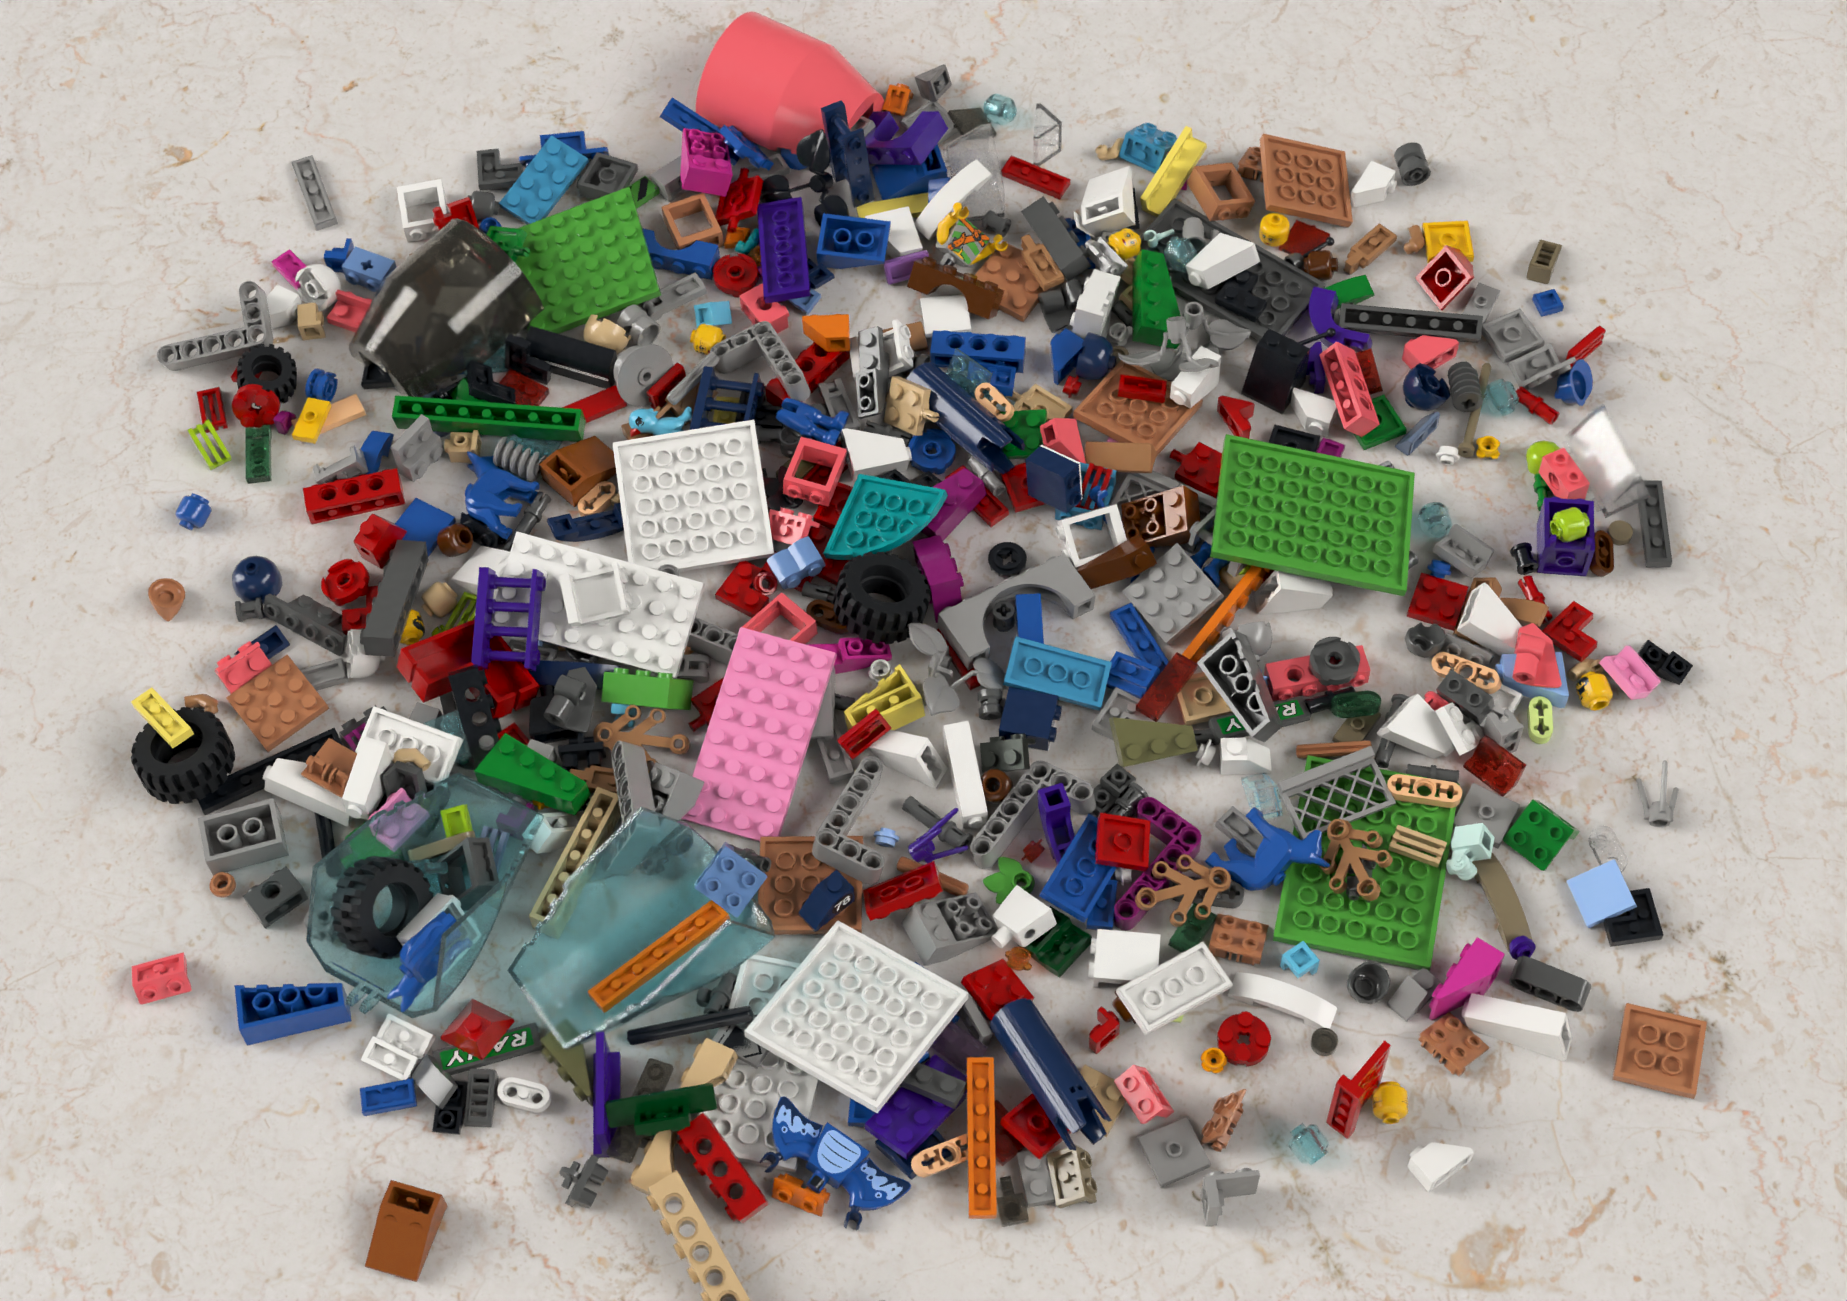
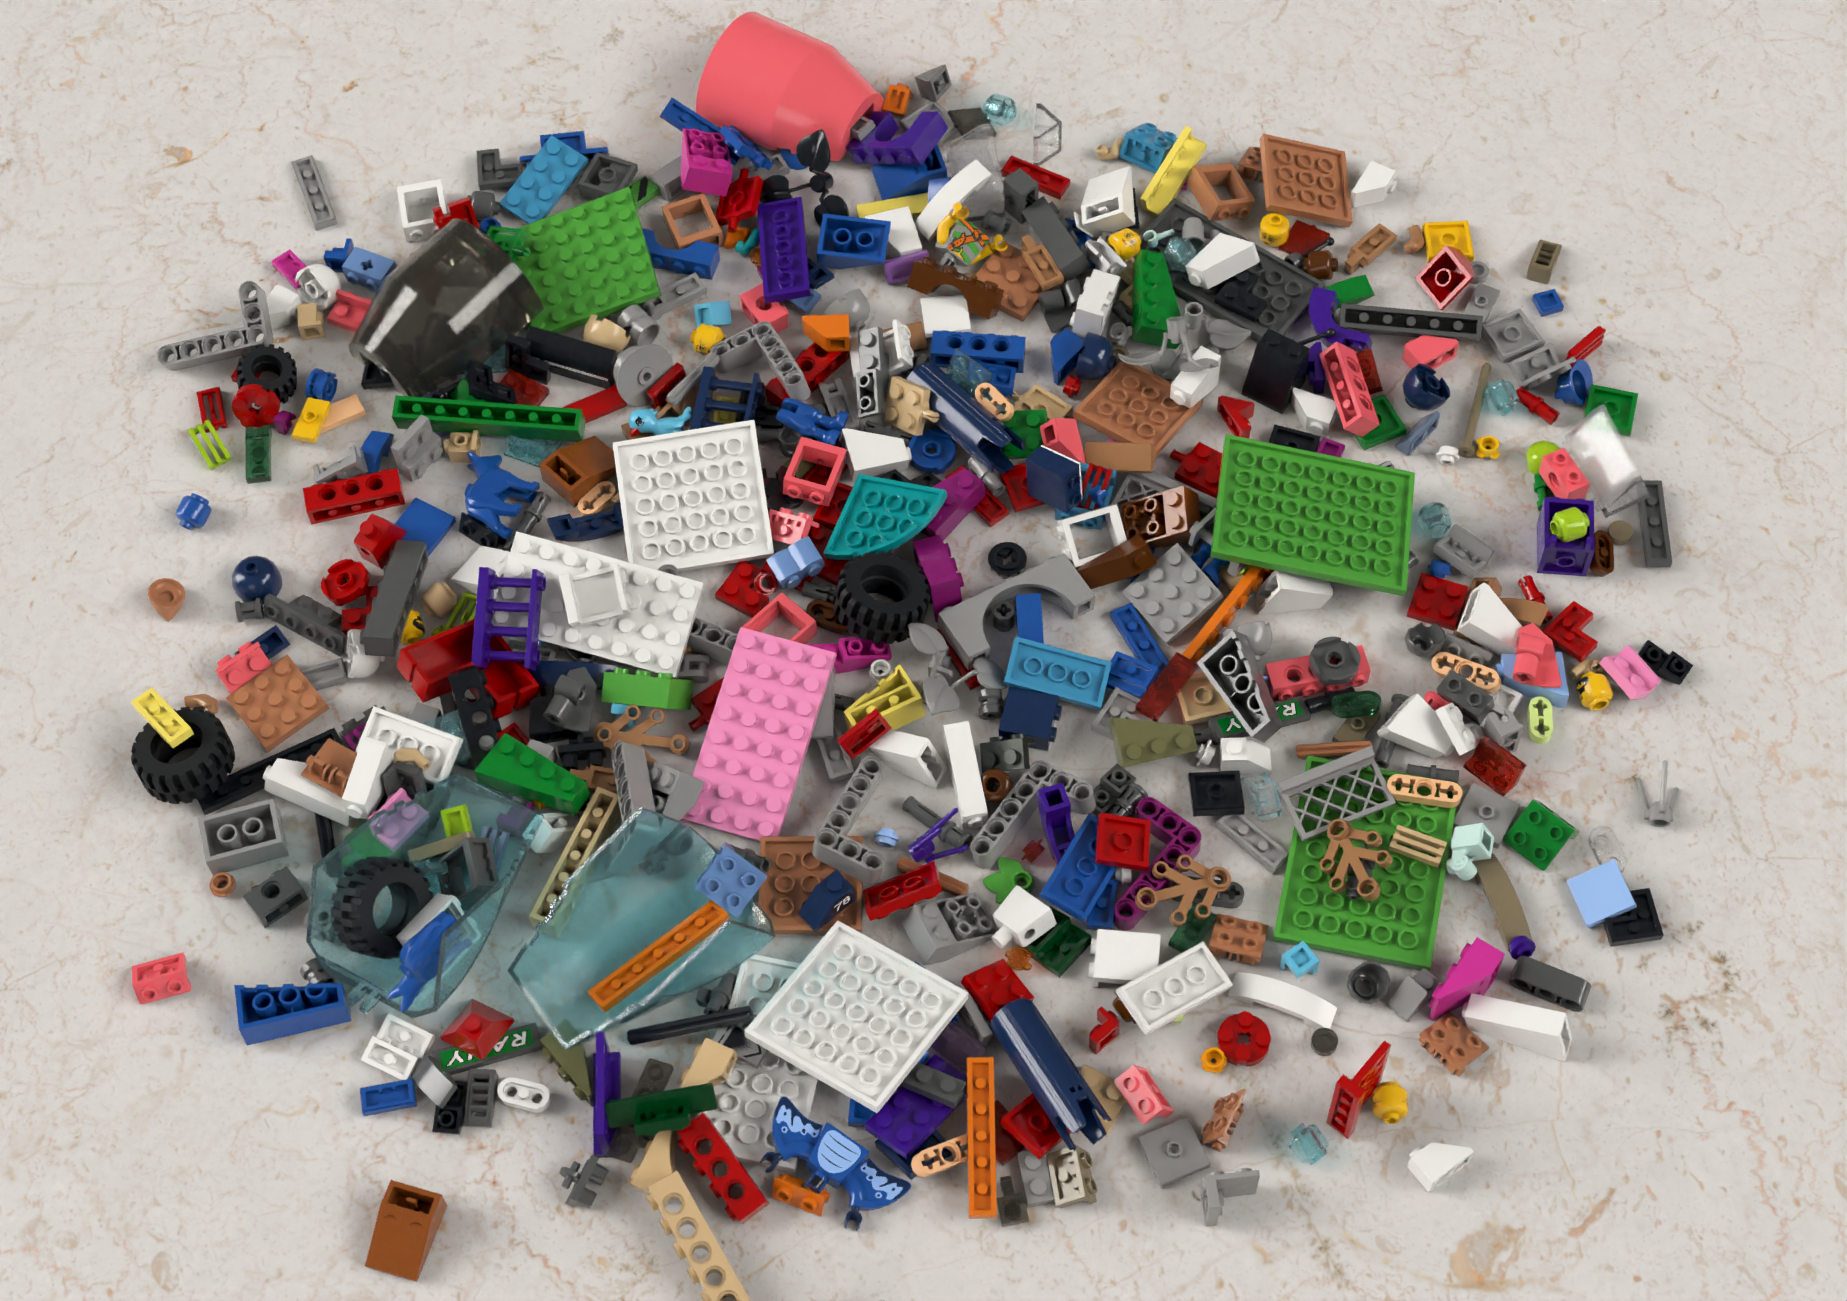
reddish brown head [437,523,473,557] -> none
light grey piece [493,437,547,482] -> none
red plate [713,253,759,298] -> none
dark blue fence [821,100,875,208] -> none
red tile [1117,374,1167,403] -> none
blue animal [1205,807,1330,891] -> none
dark grey wheel [1394,142,1431,186] -> none
dark grey piece [1447,362,1483,412] -> none
black bush [1510,542,1538,575] -> none
nougat plate [1612,1003,1707,1099] -> none
none -> dark grey wheel [300,957,335,984]
none -> light grey cylinder [823,289,870,333]
none -> dark grey brick [1003,168,1038,224]
none -> black tile [1188,771,1245,817]
none -> light grey tile [1470,261,1489,284]
none -> green plate [1582,384,1638,437]

